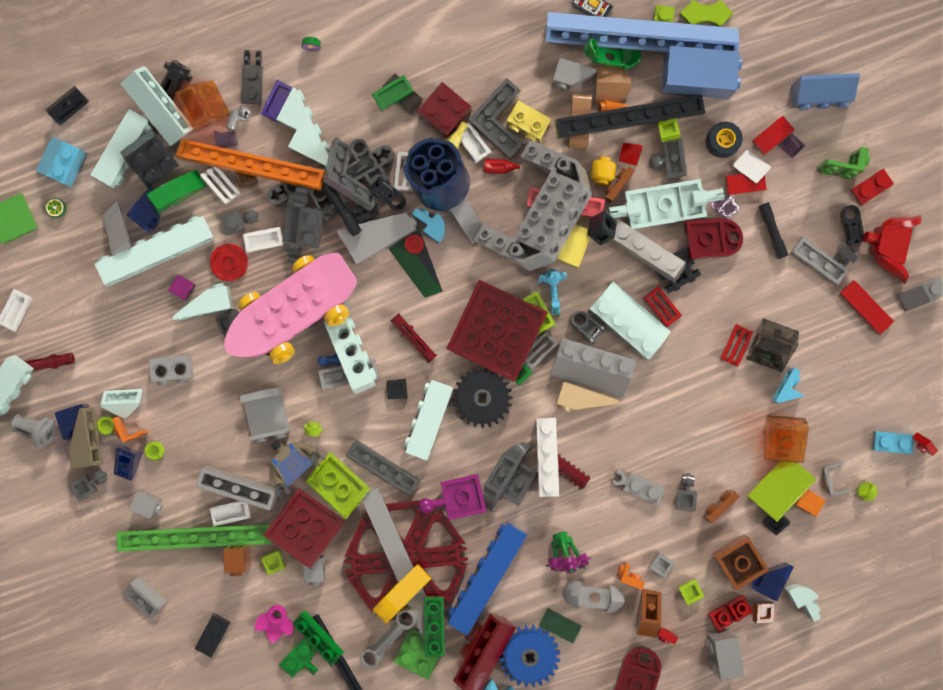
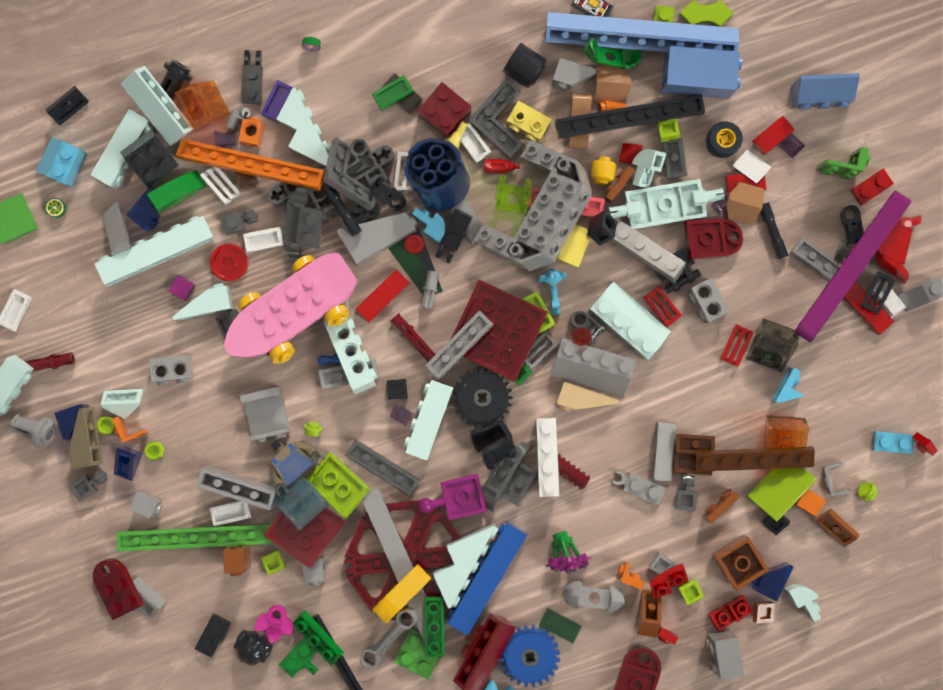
none -> dark red plate [93,558,144,621]
none -> black hair [233,630,273,666]
none -> orange brick [238,117,265,148]
none -> clear light blue slope [274,476,329,531]
none -> red tile [356,269,410,323]
none -> clear purple slope [390,404,413,426]
none -> light grey axle [421,271,440,310]
none -> light grey plate [425,310,494,379]
none -> light aqua slope [433,524,498,609]
none -> black hinge [435,208,473,264]
none -> black piece [469,420,516,471]
none -> clear neon green piece [495,175,531,214]
none -> black piece [502,43,547,88]
none -> clear red plate [572,327,592,346]
none -> light aqua brick [632,149,666,188]
none -> red slope [649,563,689,599]
none -> light grey slope [652,422,676,481]
none -> reddish brown slope [673,434,715,476]
none -> light grey brick [688,278,730,323]
none -> reddish brown plate [695,446,815,472]
none -> medium nougat slope [726,182,764,226]
none -> magenta beam [794,190,912,343]
none -> dark orange plate [816,508,860,547]
none -> black tile [859,272,896,315]
none -> white tile [867,278,906,318]

